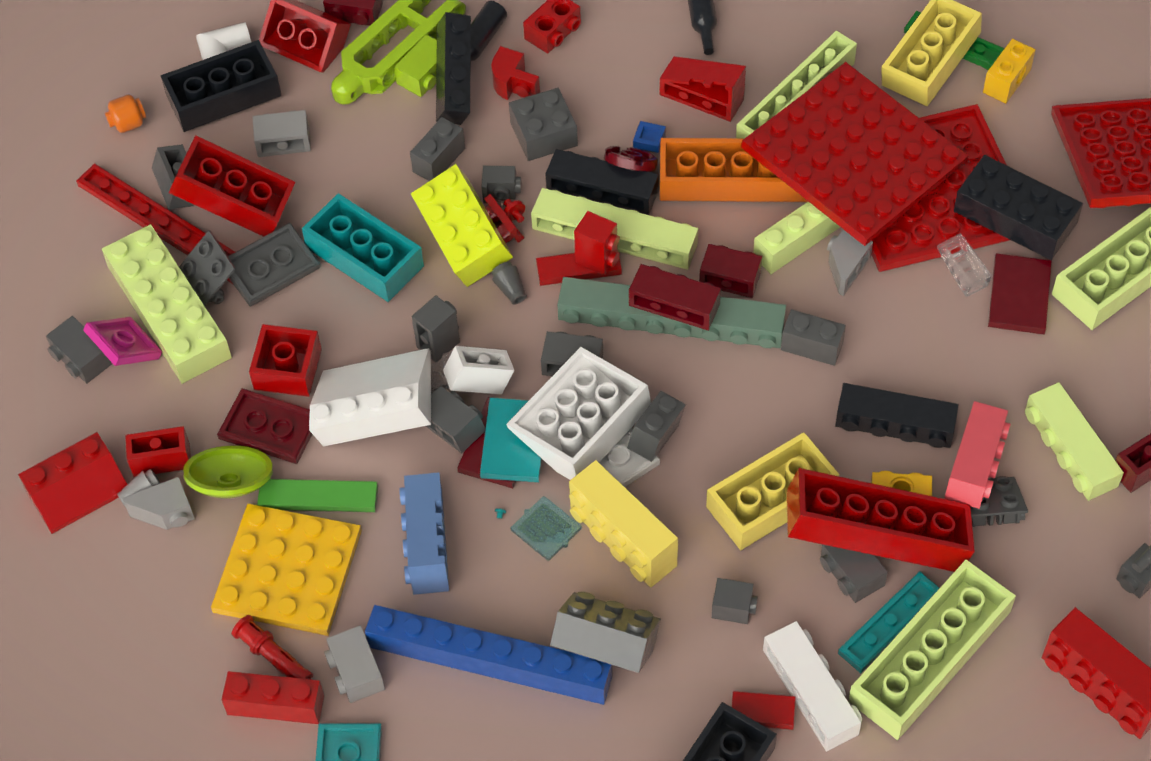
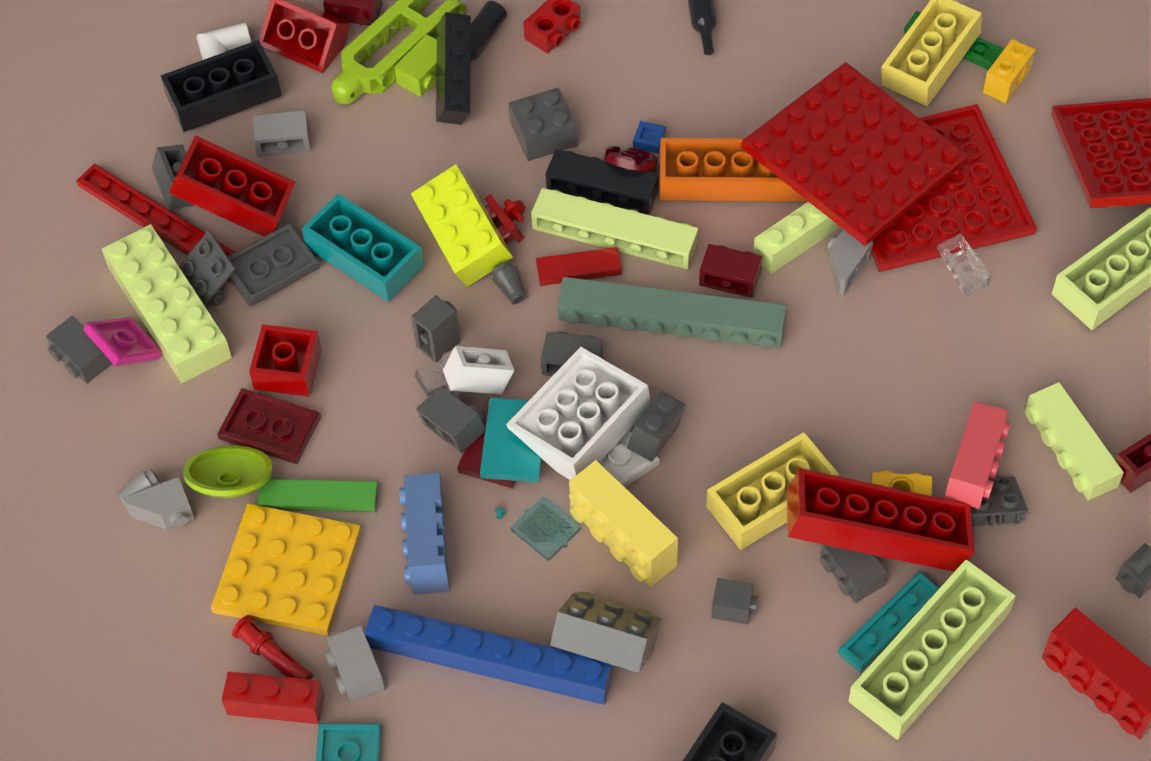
red slope [18,432,127,534] -> none
orange head [104,94,146,133] -> none
red brick [125,426,191,477] -> none
white slope [309,348,431,447] -> none
dark grey brick [410,117,465,181] -> none
dark grey brick [482,166,521,203] -> none
red brick [491,46,540,100] -> none
red brick [574,211,620,276] -> none
dark red brick [629,264,721,331] -> none
red wedge [660,56,746,122] -> none
red tile [732,691,795,730] -> none
yellowish green brick [736,31,857,138] -> none
white brick [763,621,862,752] -> none
dark grey brick [781,309,846,366] -> none
black brick [835,383,959,448] -> none
black brick [954,155,1083,261] -> none
dark red tile [988,253,1052,335] -> none

